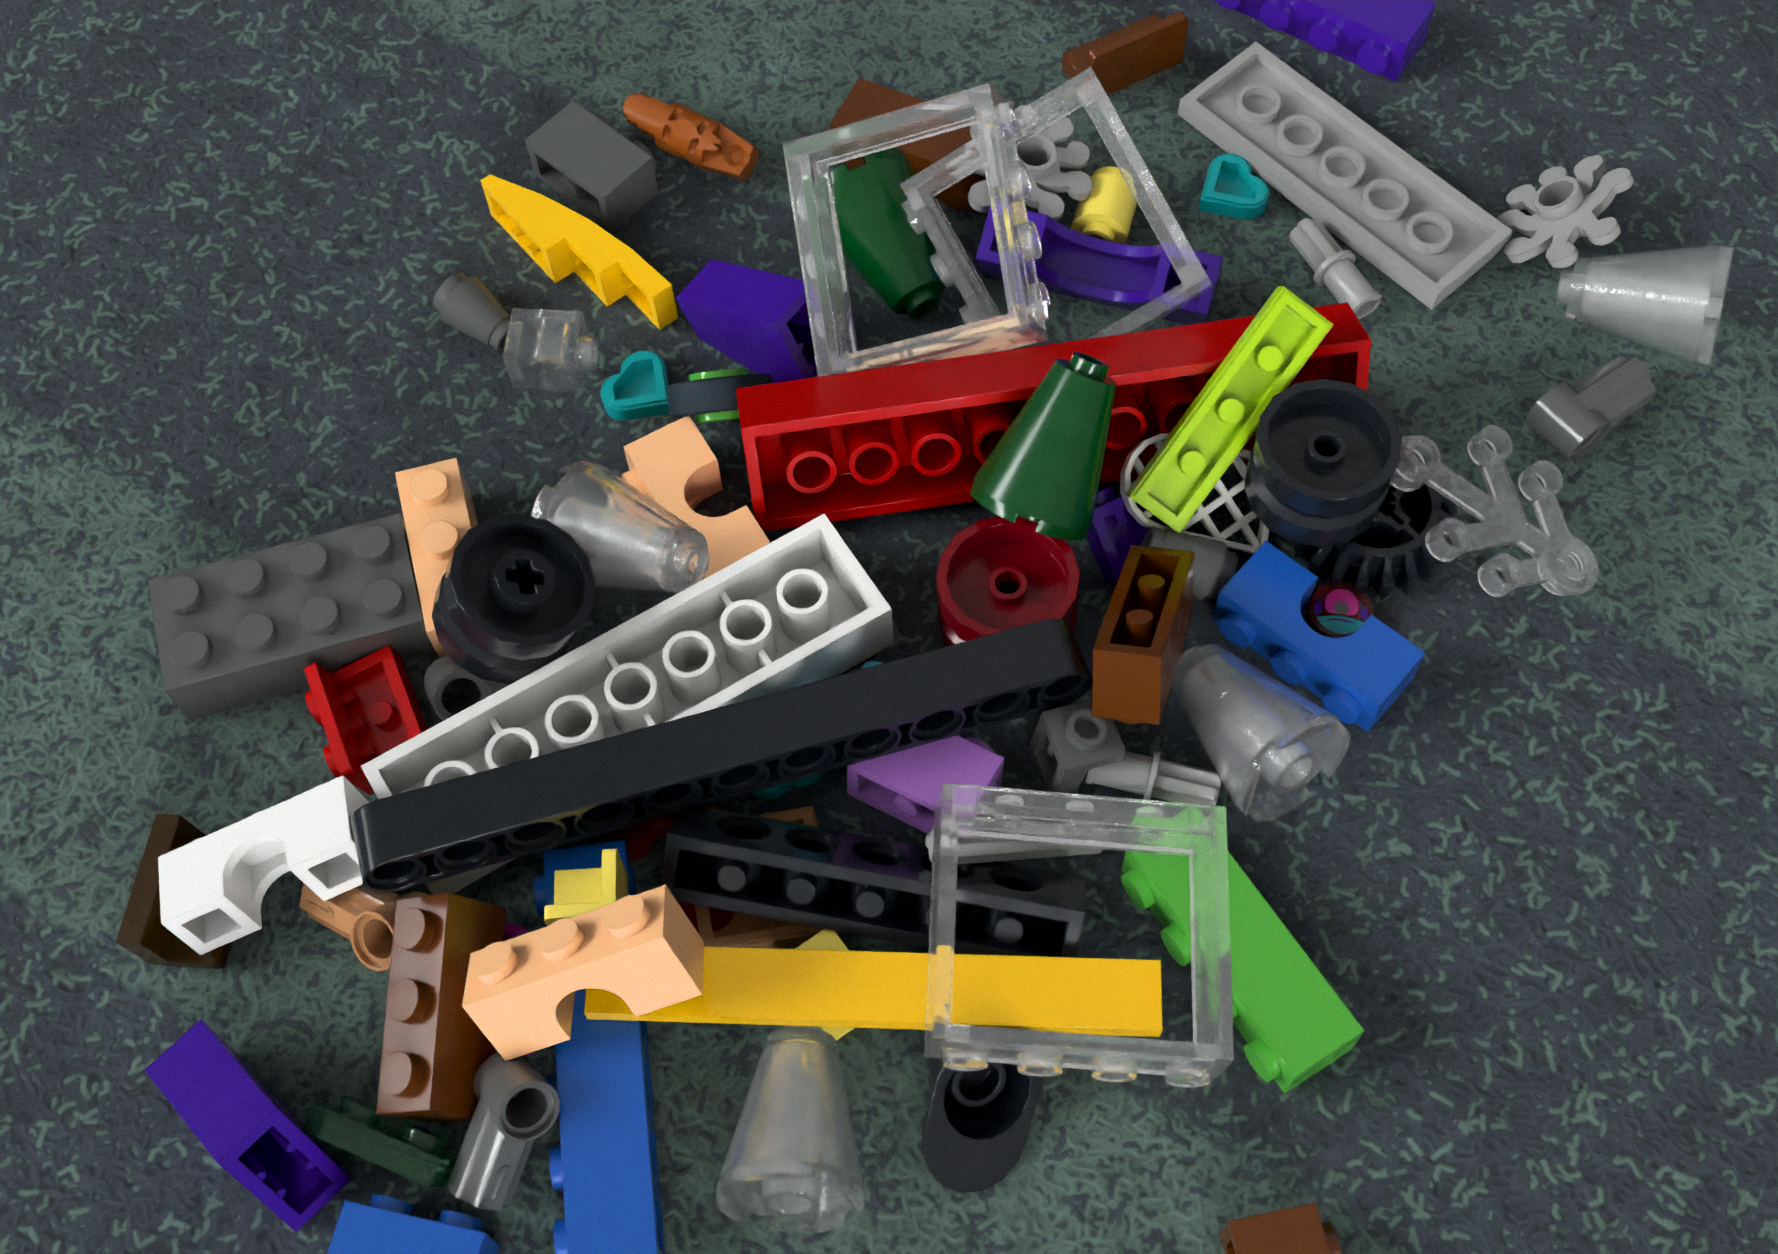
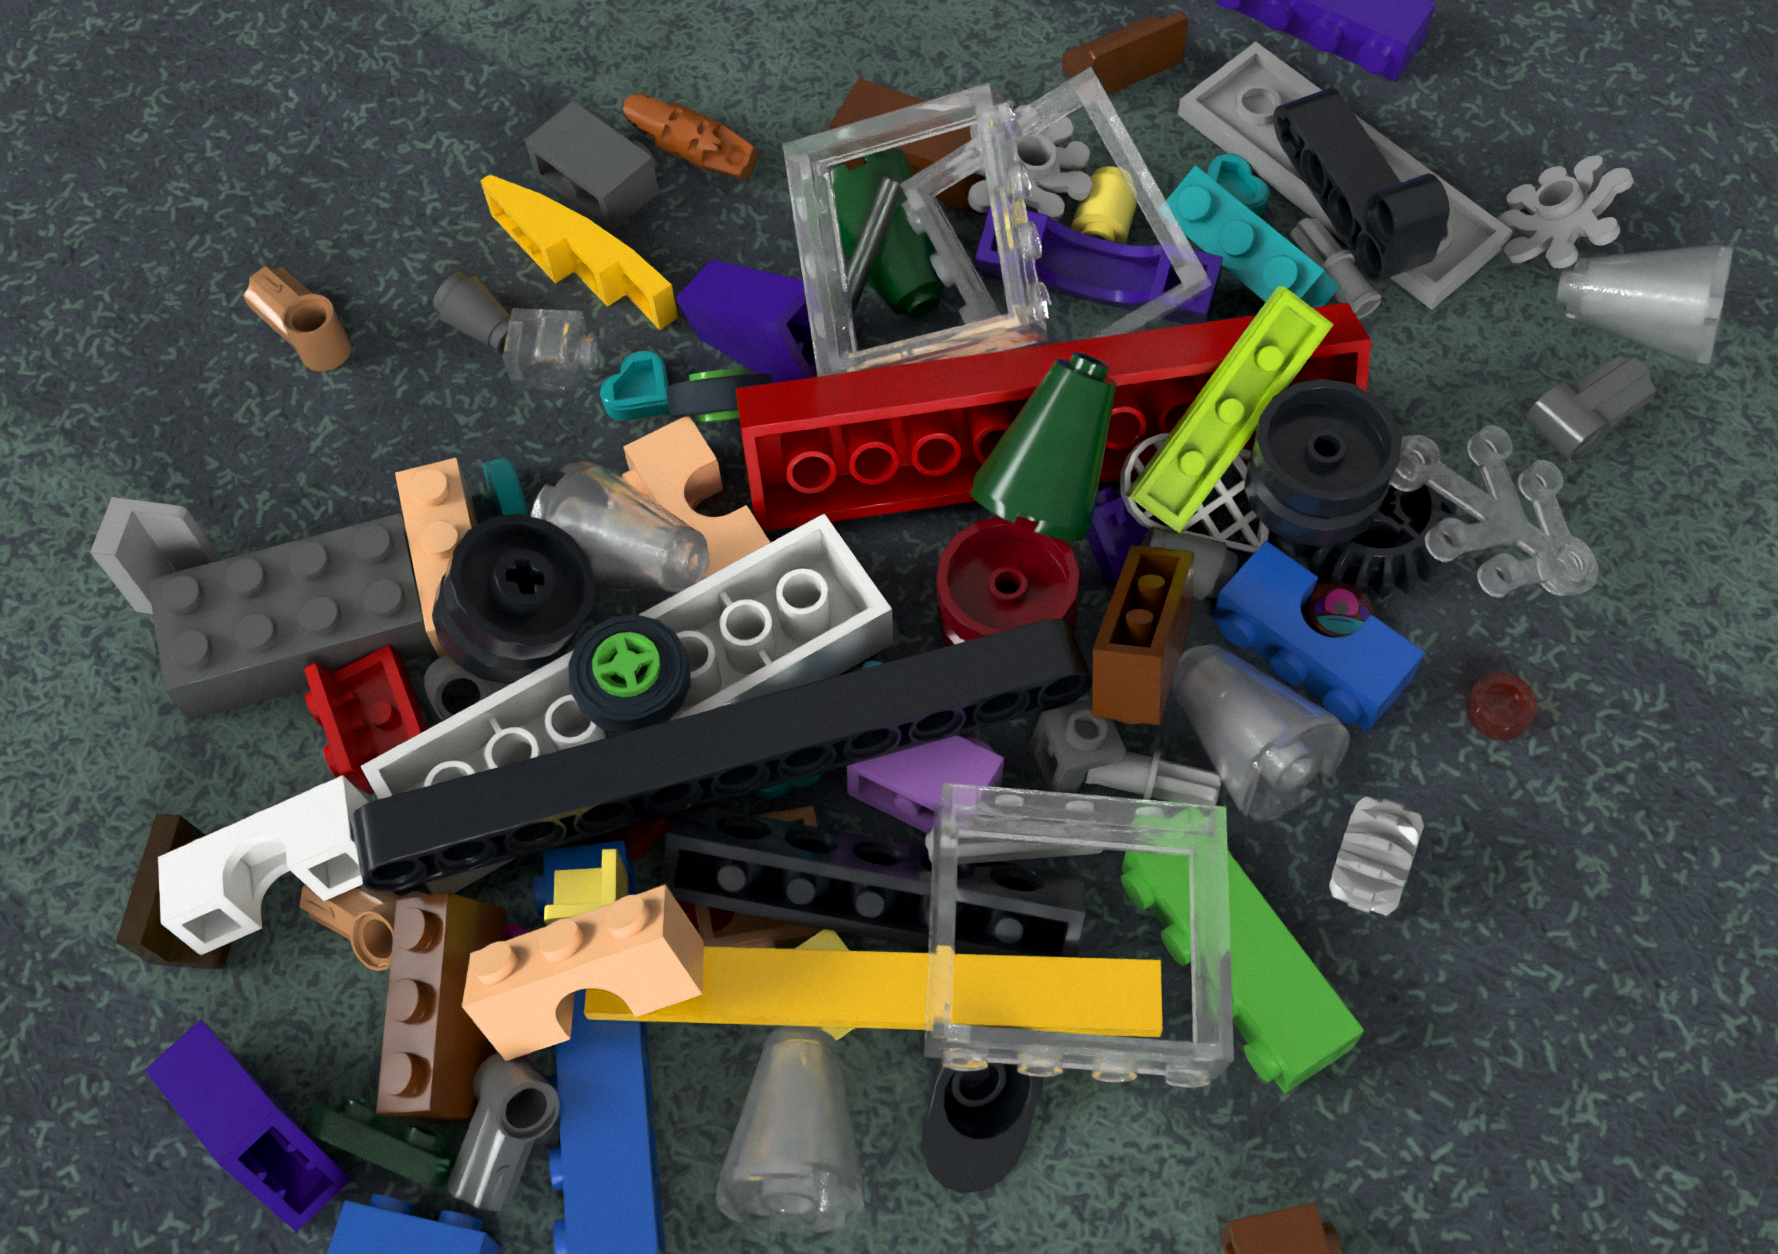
none -> light grey panel [90,497,221,614]
none -> medium nougat piece [243,266,352,372]
none -> teal tile [482,457,529,516]
none -> black wheel [569,614,691,734]
none -> pearl dark grey bar [828,174,906,343]
none -> teal brick [1157,165,1340,307]
none -> black beam [1273,88,1450,282]
none -> light grey gear [1329,796,1424,916]
none -> clear red tile [1466,673,1537,740]

